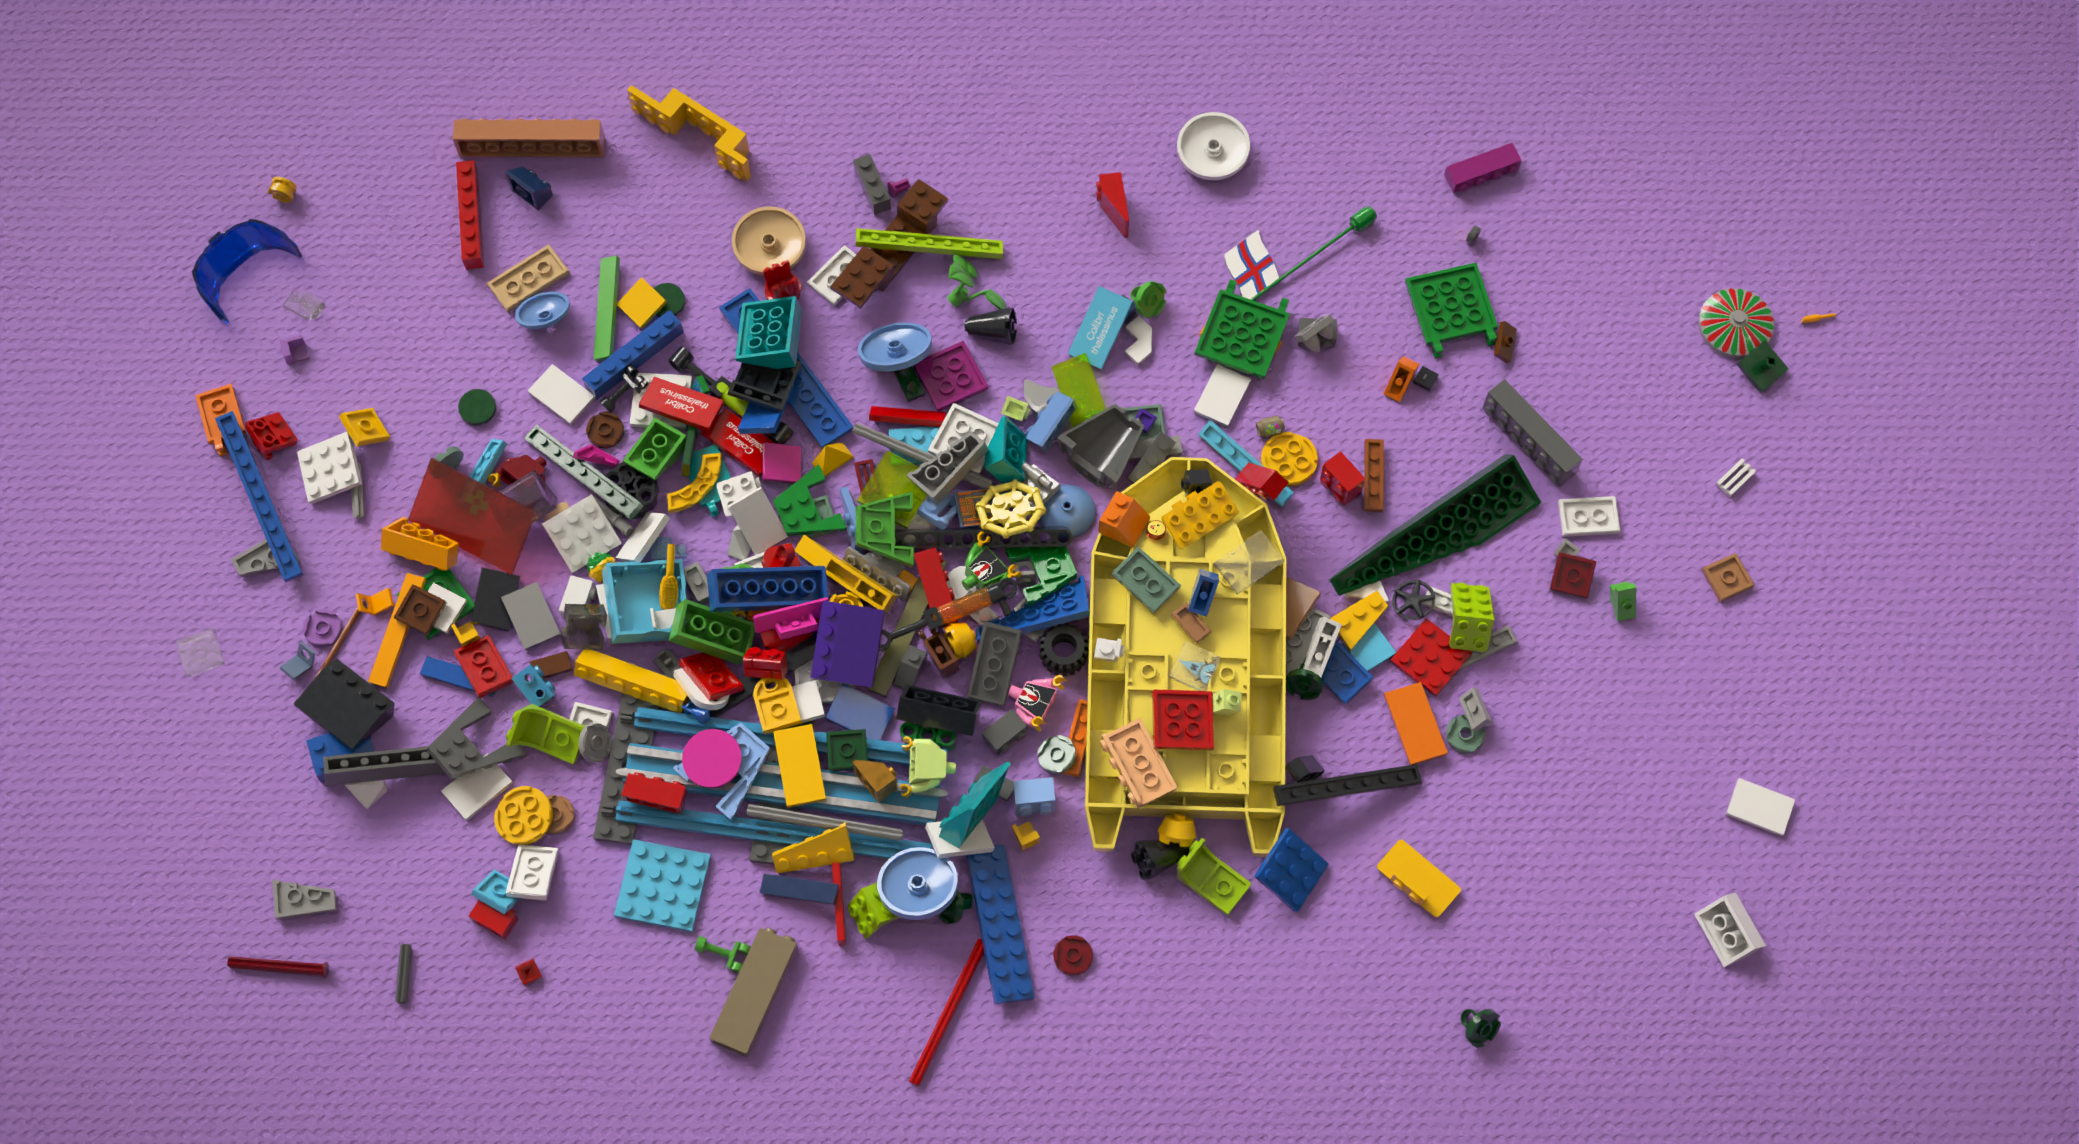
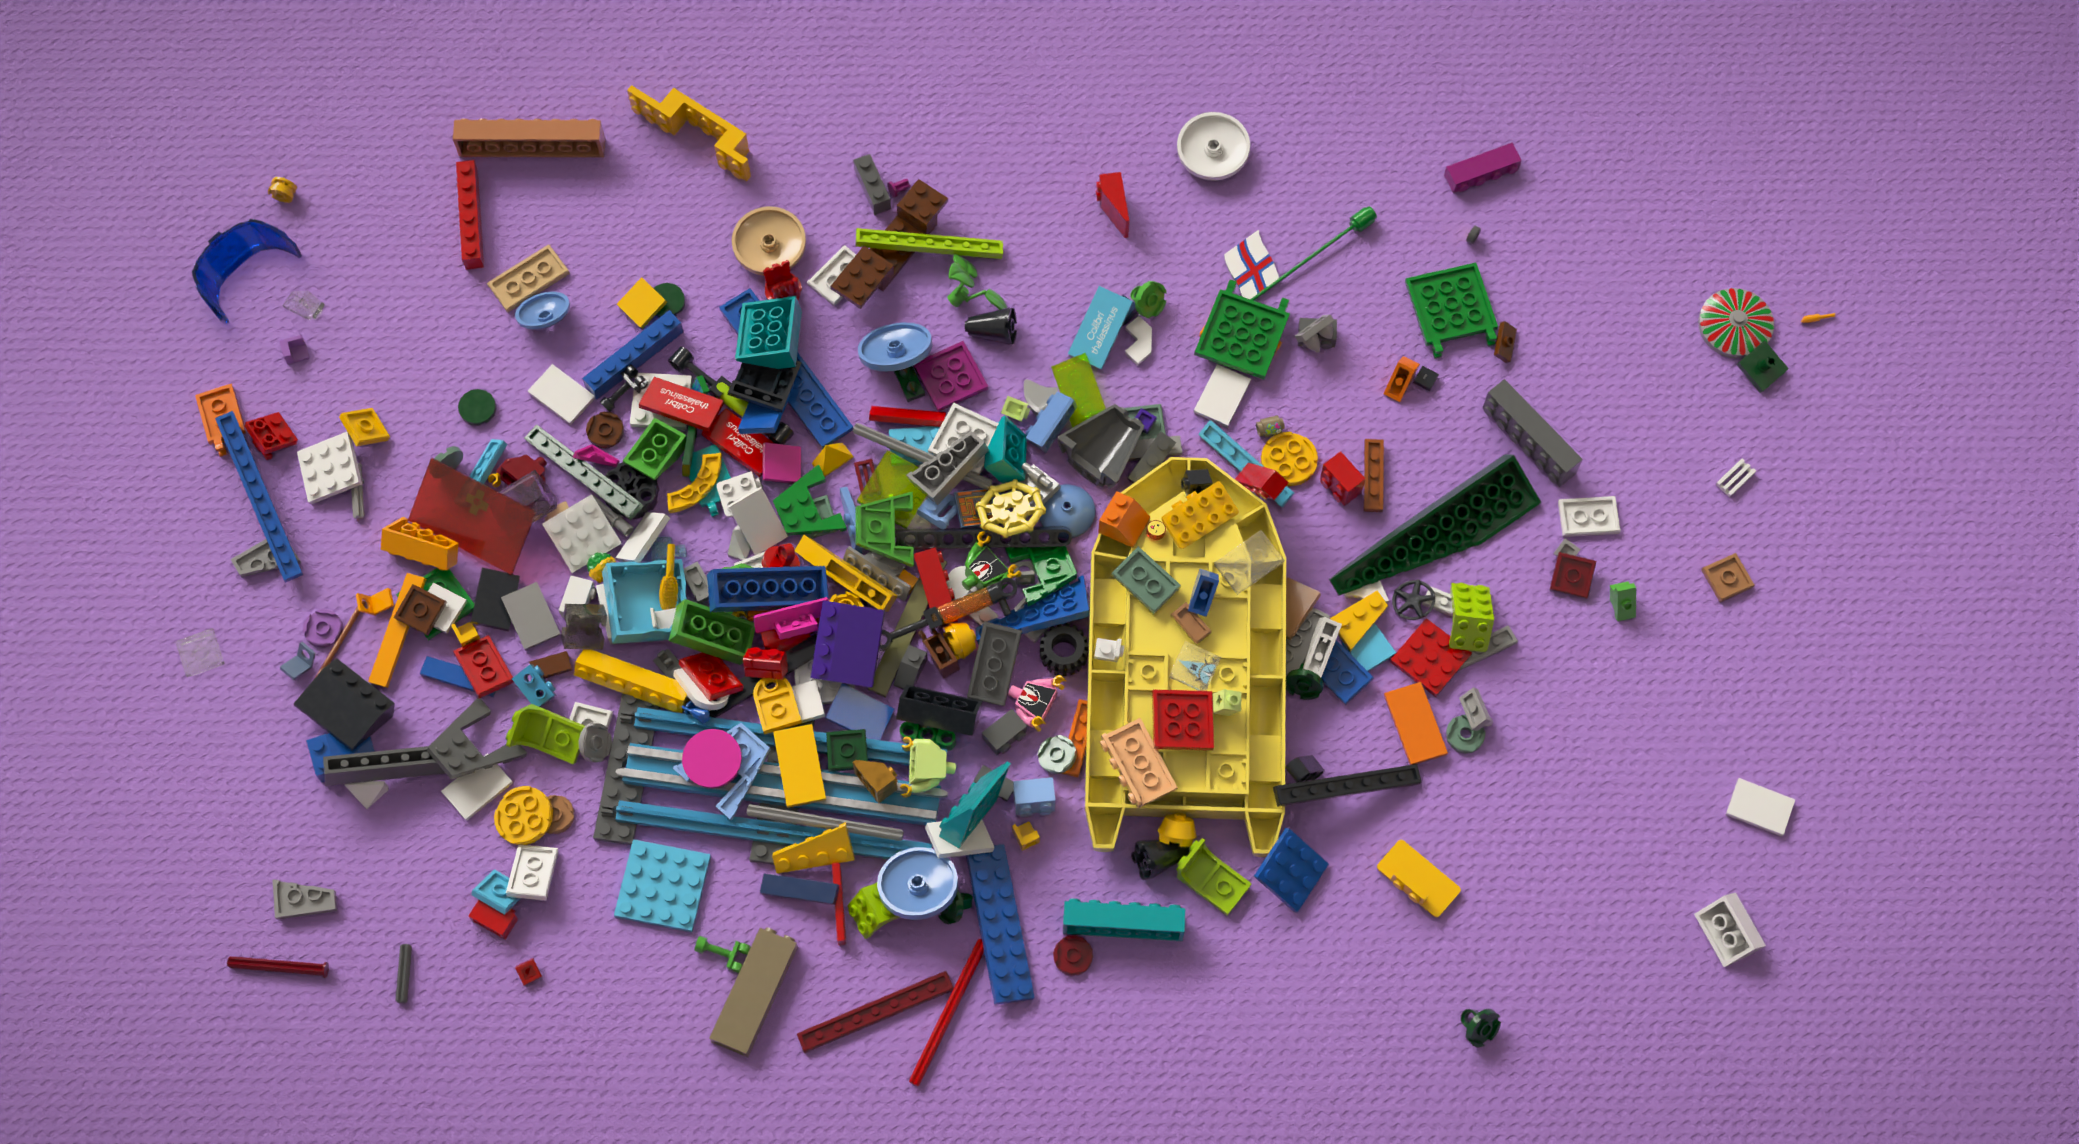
dark blue slope [505,167,553,210] -> none
bright green tile [594,255,620,362] -> none
red brick [621,772,688,814] -> none
none -> dark red tile [796,971,954,1053]
none -> teal brick [1063,899,1186,941]

